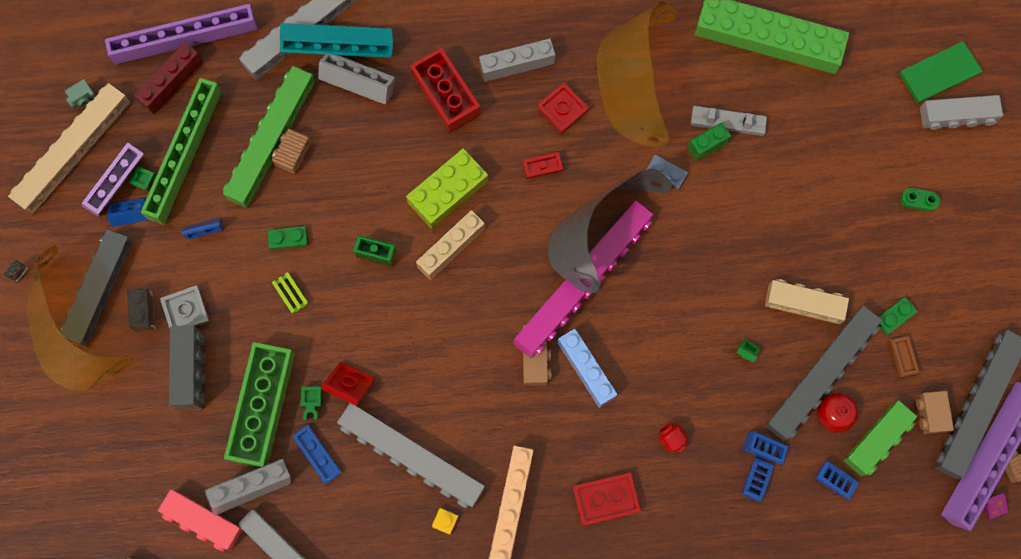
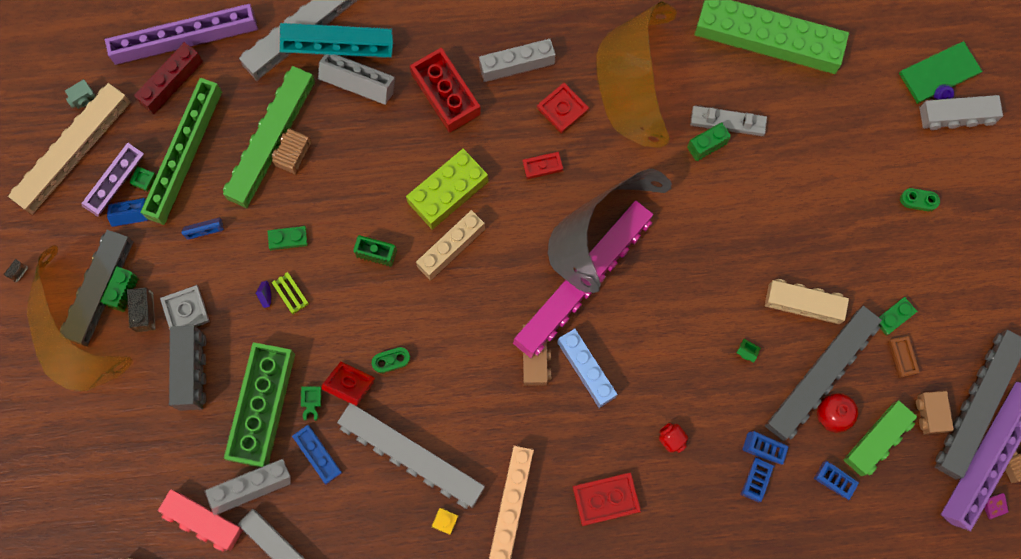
sand blue plate [646,155,688,190] -> none
none -> green brick [100,266,139,312]
none -> dark purple tile [256,281,271,308]
none -> green plate [371,347,410,374]
none -> dark purple tile [934,84,954,100]

